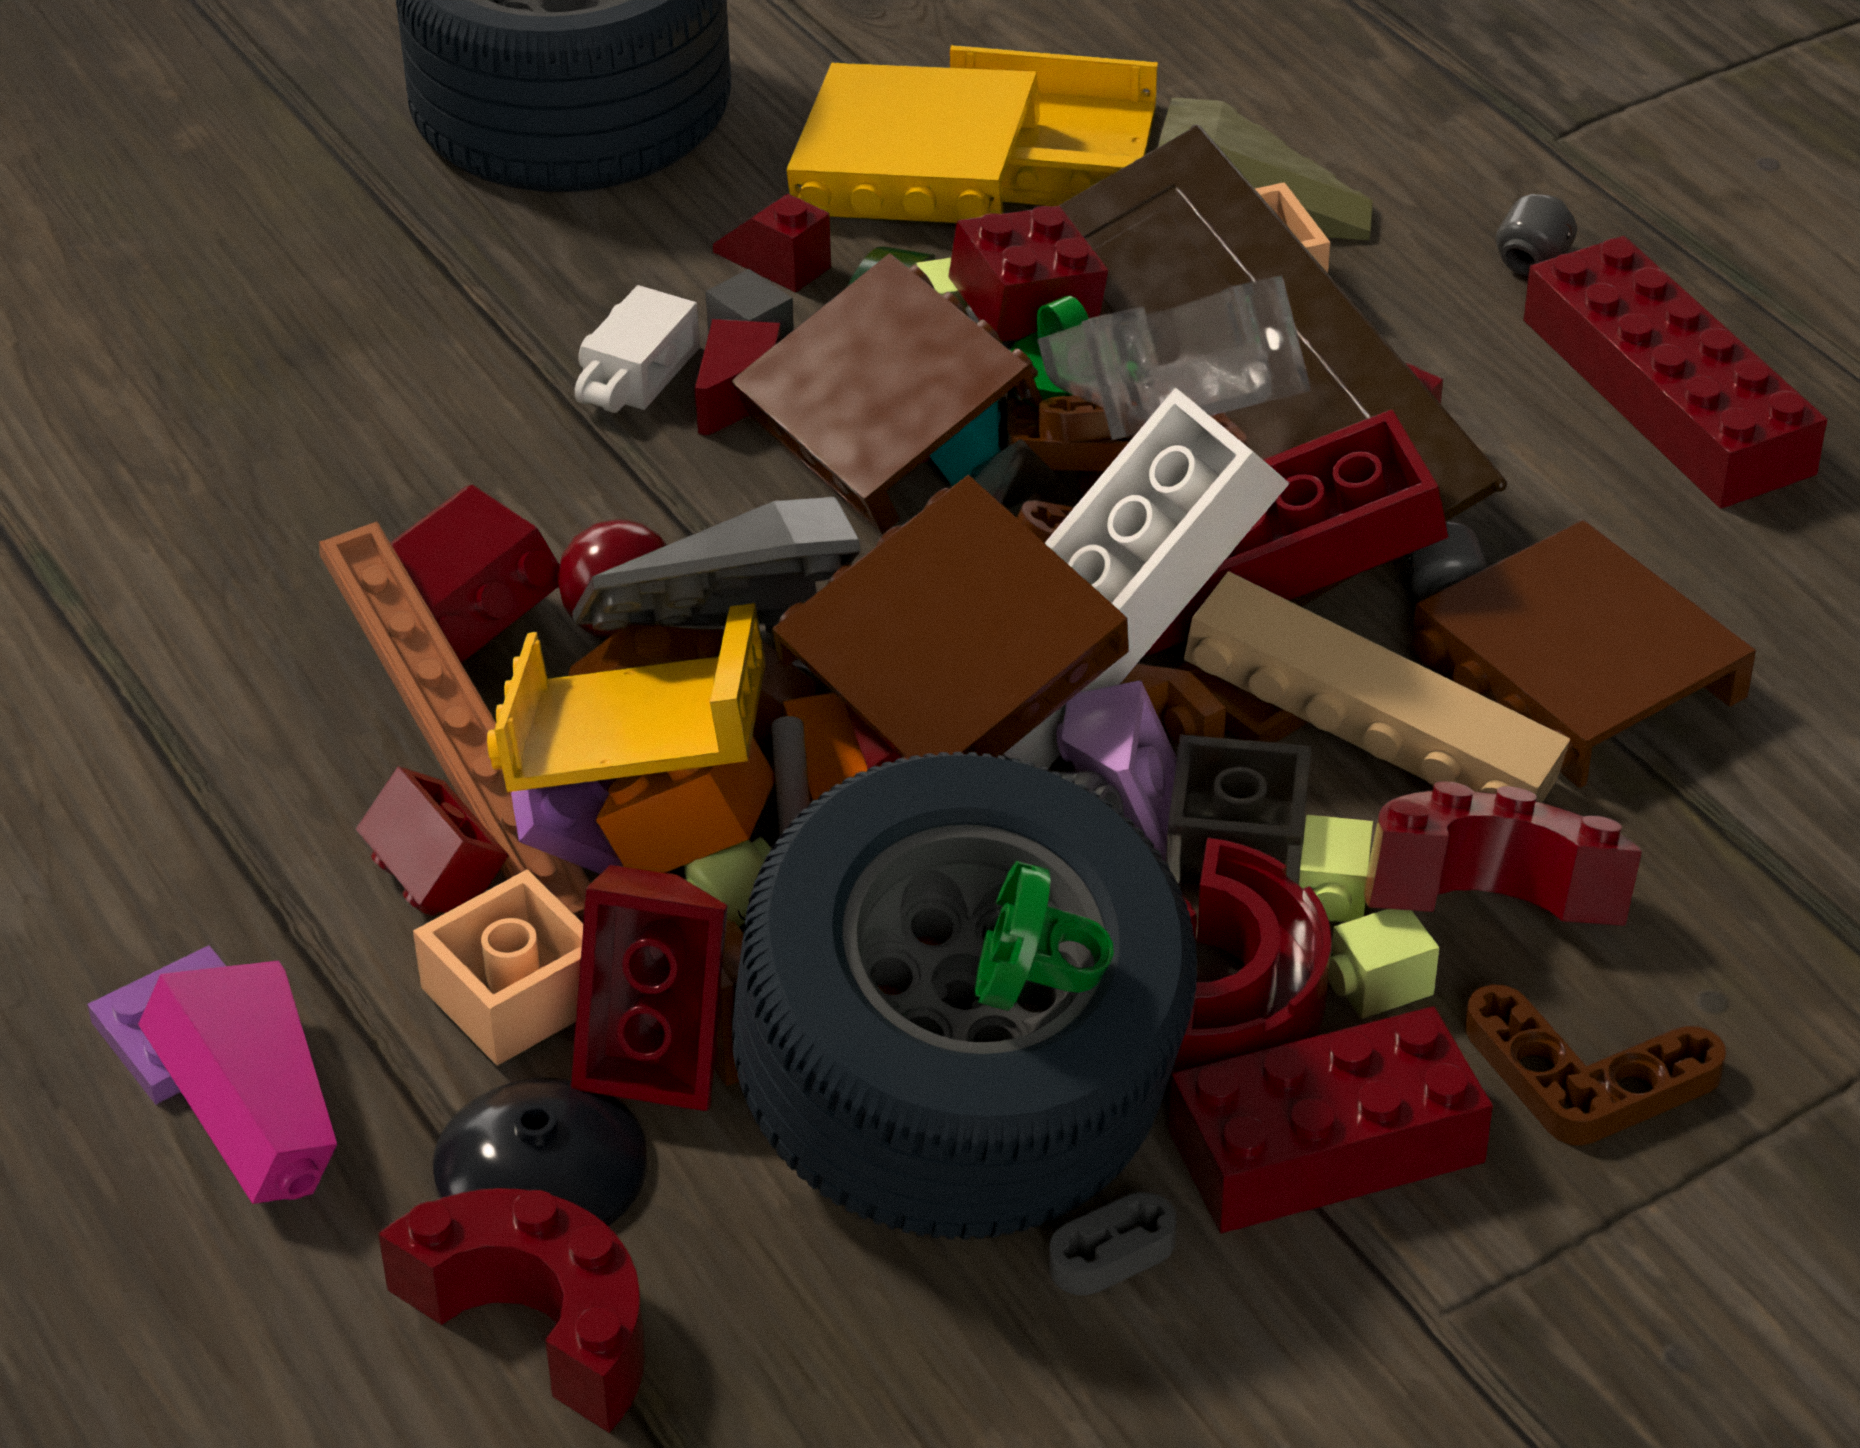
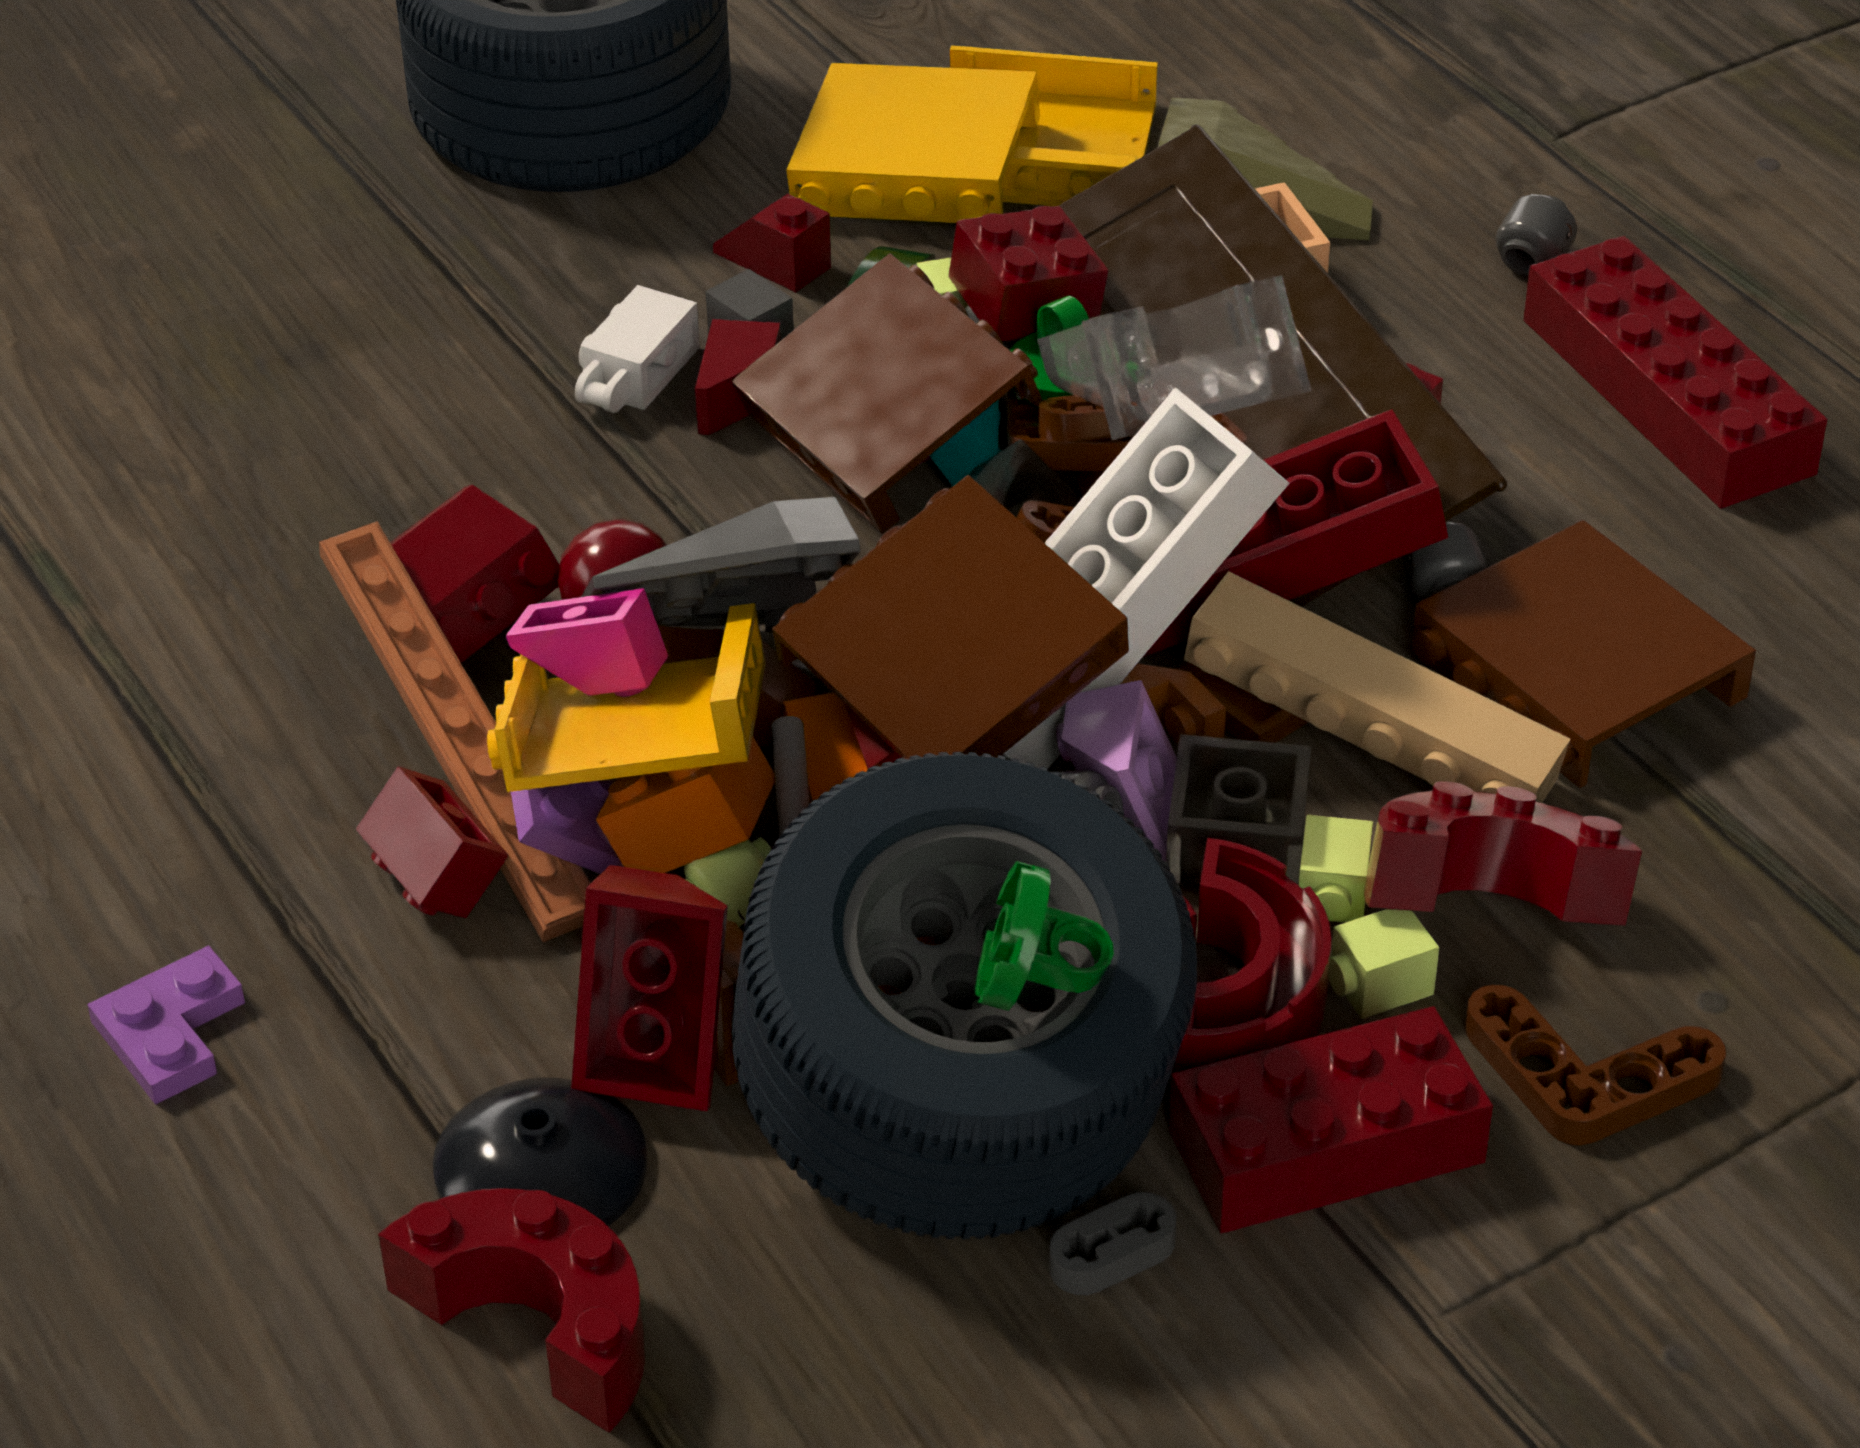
dark pink slope [138,961,337,1204] -> none
light nougat brick [413,870,583,1066] -> none
none -> dark pink slope [506,588,668,697]

